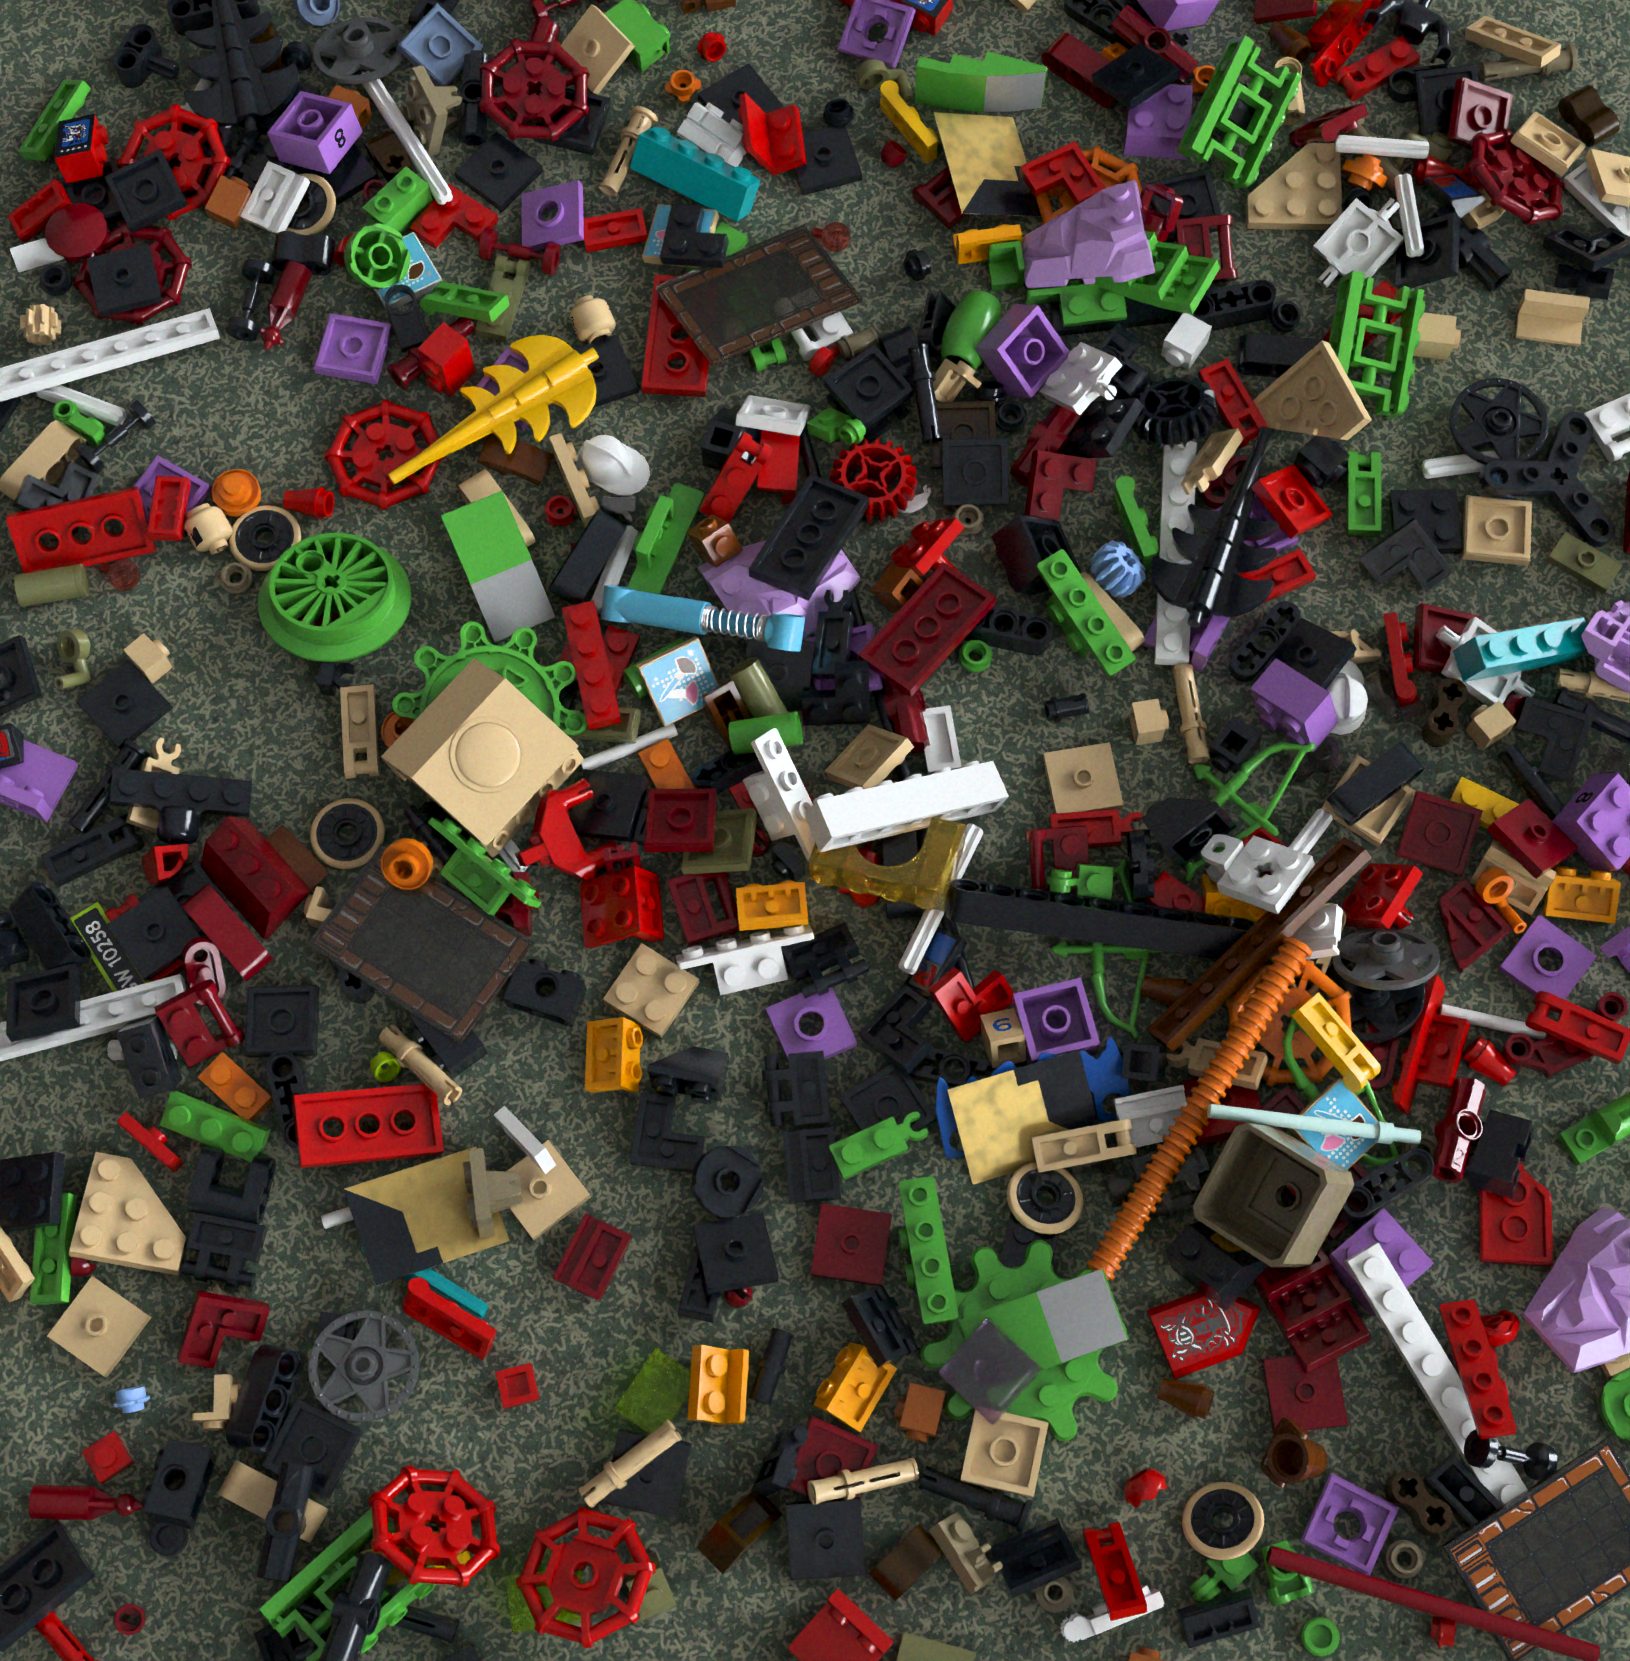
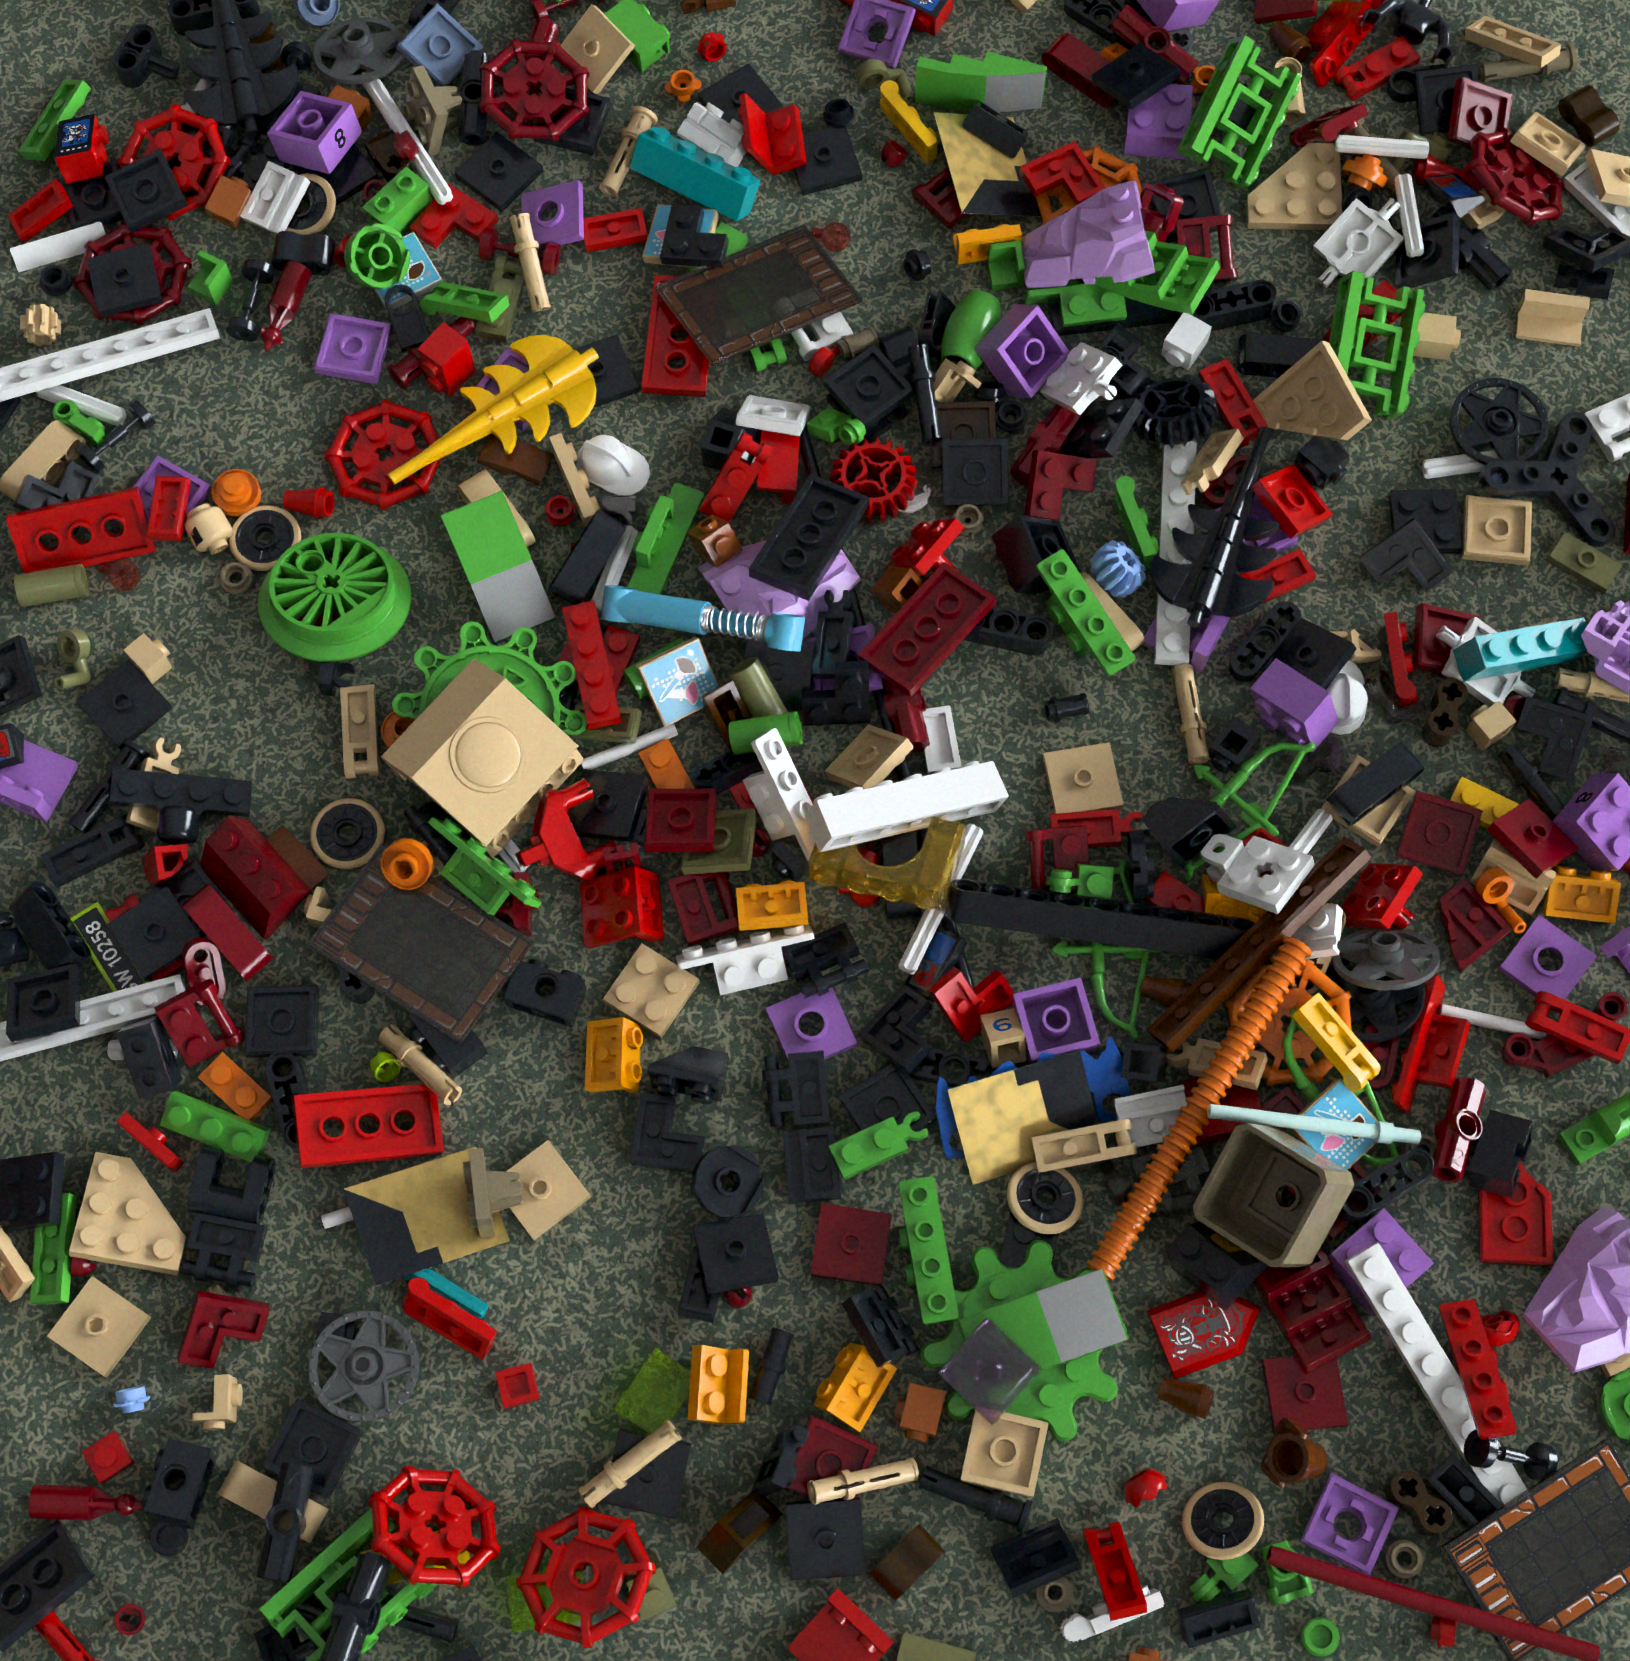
dark red dish [45,203,109,263] -> none
black beam [226,1344,302,1454] -> none
white tile [494,1106,556,1174] -> none
dark red plate [552,1213,633,1302] -> none
tan head [569,295,616,344] -> none
dark tan plate [929,1511,1003,1595] -> none
bright green plate [959,640,992,672] -> none
tan plate [1129,699,1169,746] -> none
bright green plate [1345,450,1381,537] -> none
red cone [1461,1036,1516,1087] -> none
none -> bright green panel [187,250,233,305]
none -> dark red plate [393,130,421,161]
none -> tan pin [509,213,551,312]
none -> black slope [963,100,1028,158]

